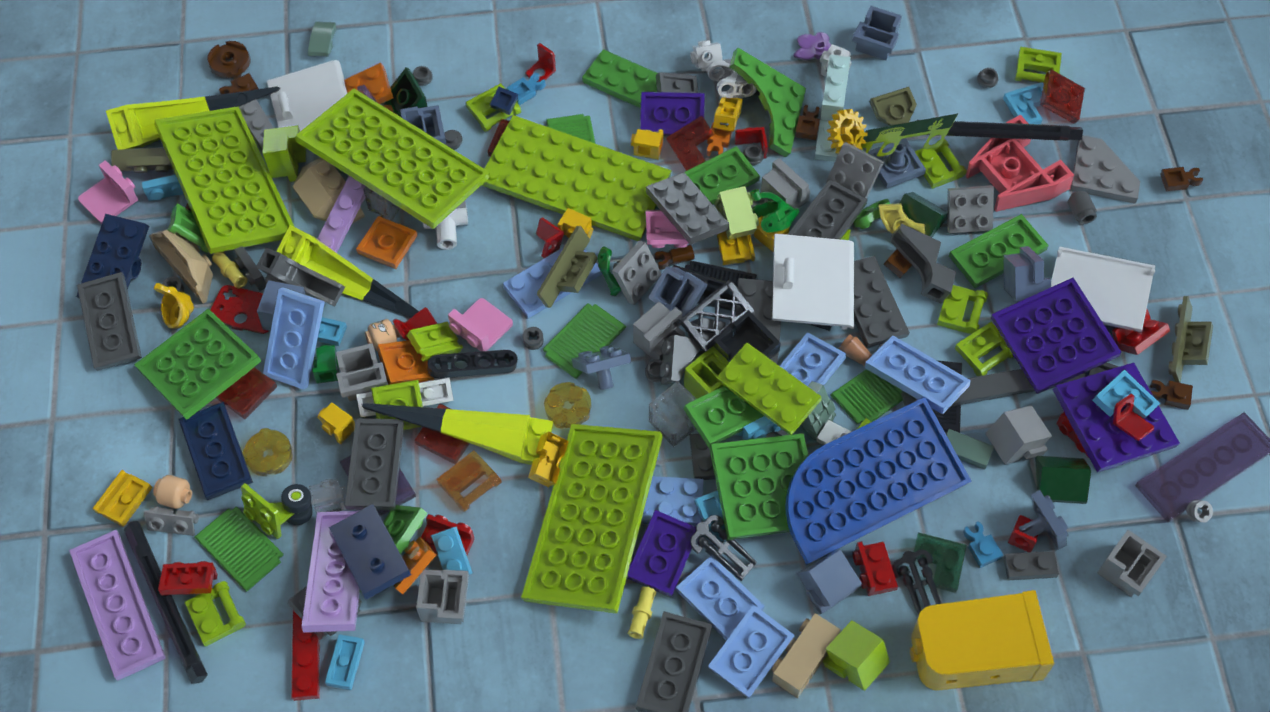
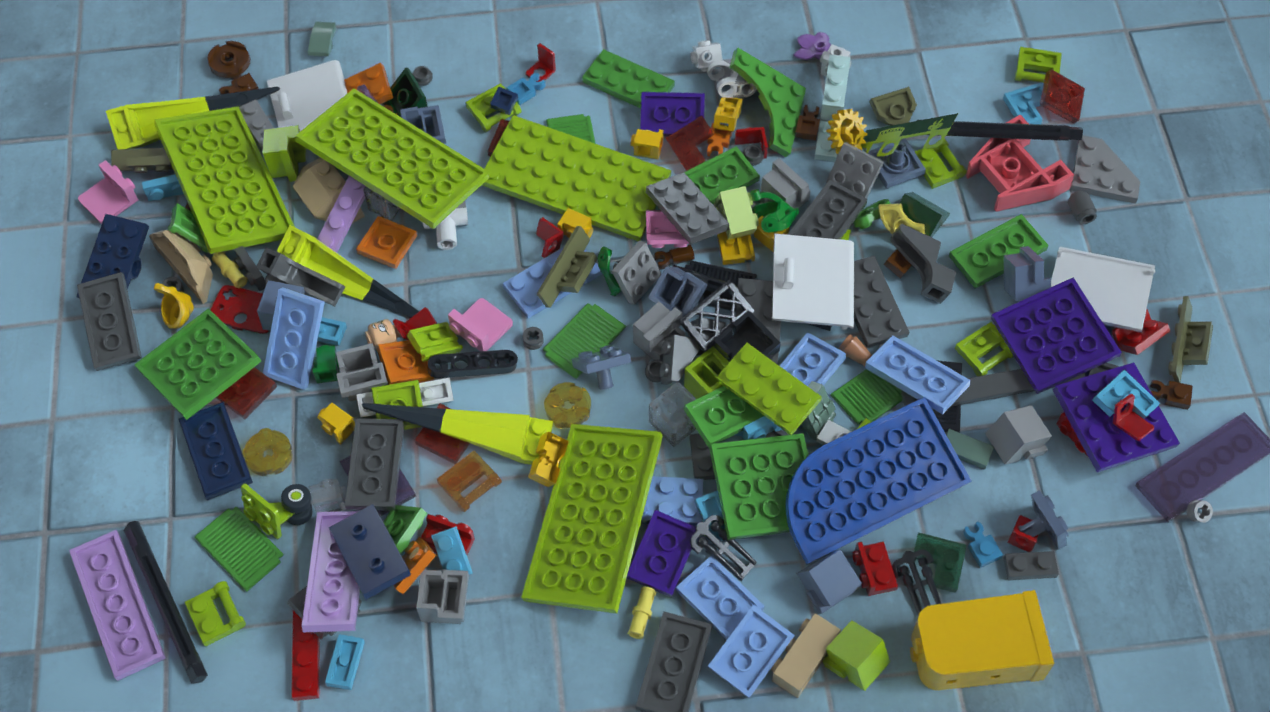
yellow plate [93,470,152,527] -> none
light grey hinge [144,506,199,536] -> none
light nougat head [153,475,192,509] -> none
red bracket [158,561,218,595] -> none
dark grey plate [444,130,462,150] -> none
dark grey plate [656,72,698,93] -> none
sand blue plate [852,6,902,61] -> none
lime plate [937,285,988,334] -> none
light grey plate [947,185,994,233] -> none
dark grey plate [977,68,999,88] -> none
dark green slope [1035,456,1091,504] -> none
light grey plate [1097,530,1167,597] -> none
reddish brown plate [1160,167,1203,192] -> none

